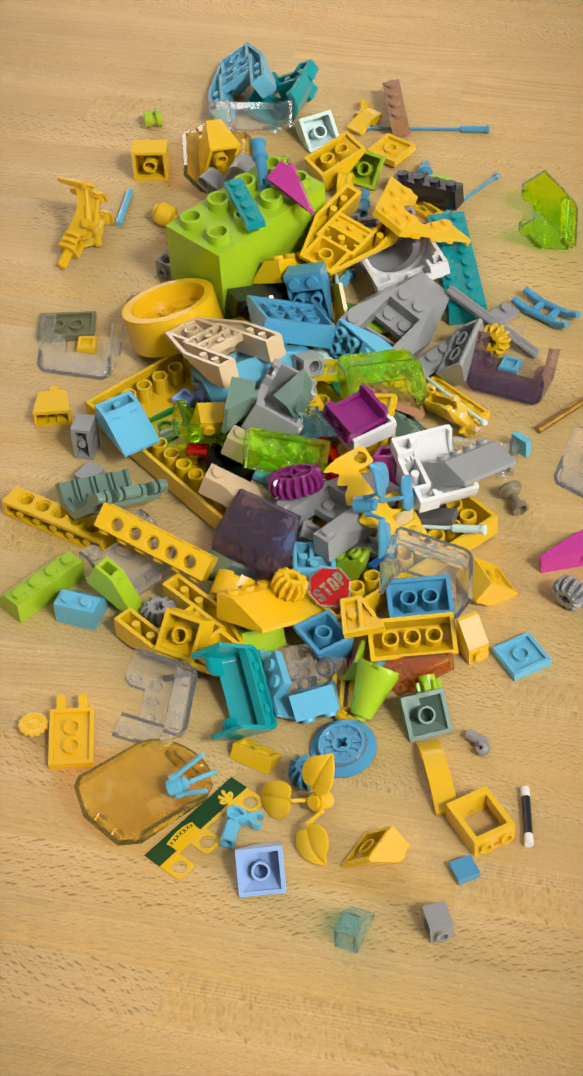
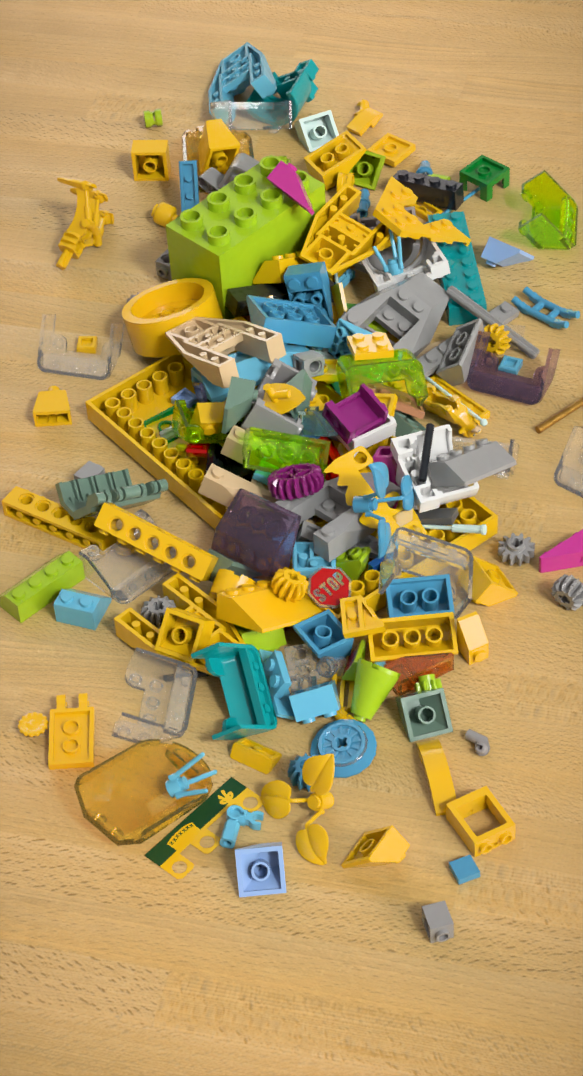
olive tile [37,311,97,343] -> none
light grey brick [70,413,100,460] -> none
lime slope [86,556,144,615] -> none
medium azure slope [94,390,160,457] -> none
medium azure bar [115,189,133,227] -> none
teal plate [223,178,266,231] -> none
dark azure pin [249,137,271,191] -> none
clear light blue slope [334,906,375,953] -> none
dark azure piece [366,125,489,134] -> none
medium nougat brick [382,79,411,137] -> none
medium azure tile [491,631,552,681] -> none
dark tan piece [498,480,529,515] -> none
medium azure tile [511,430,531,457] -> none
black bar [520,786,534,847] -> none
none -> dark azure tile [179,160,199,213]
none -> yellow shield [263,383,306,415]
none -> yellow plate [347,332,394,361]
none -> medium azure plant [373,229,404,276]
none -> black bar [418,423,435,482]
none -> green panel [459,155,510,202]
none -> light blue slope [481,237,535,267]
none -> light grey gear [498,533,535,566]

